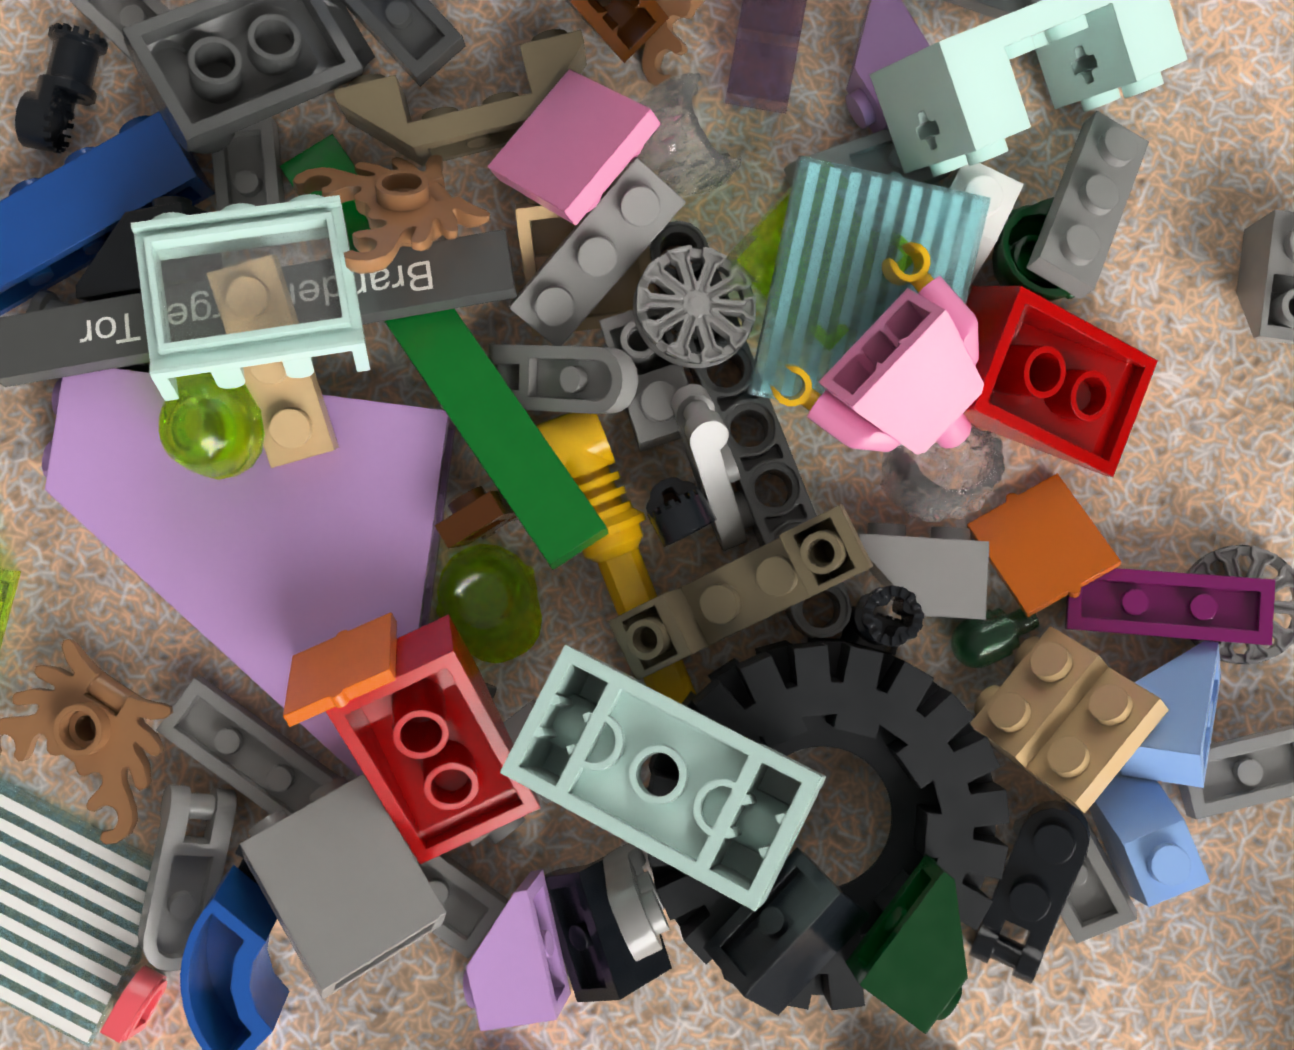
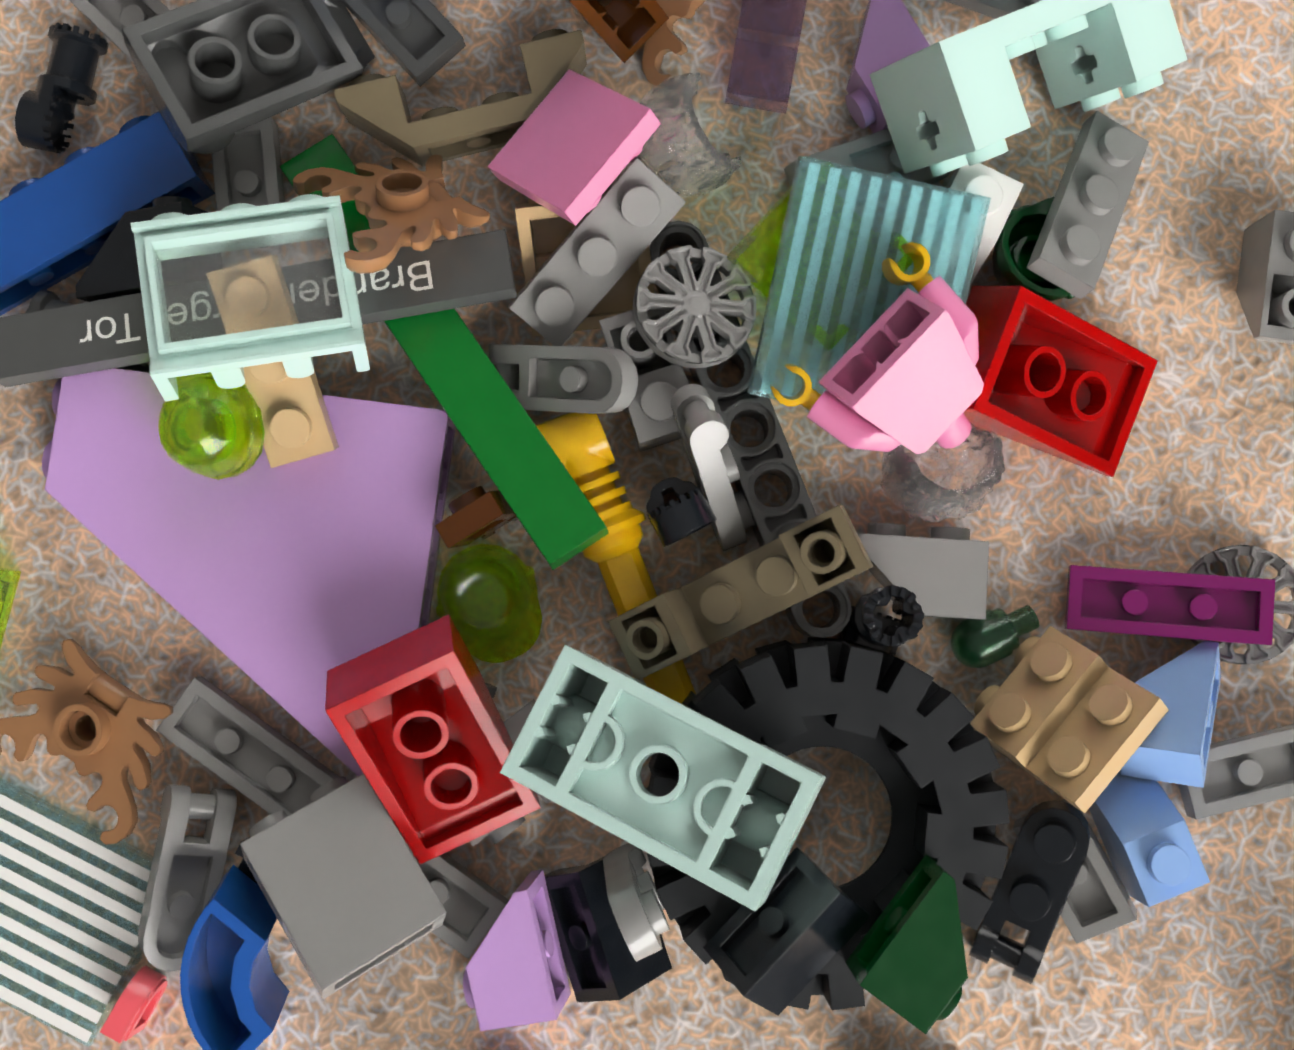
orange piece [283,612,397,727] -> none
orange piece [967,473,1121,618] -> none

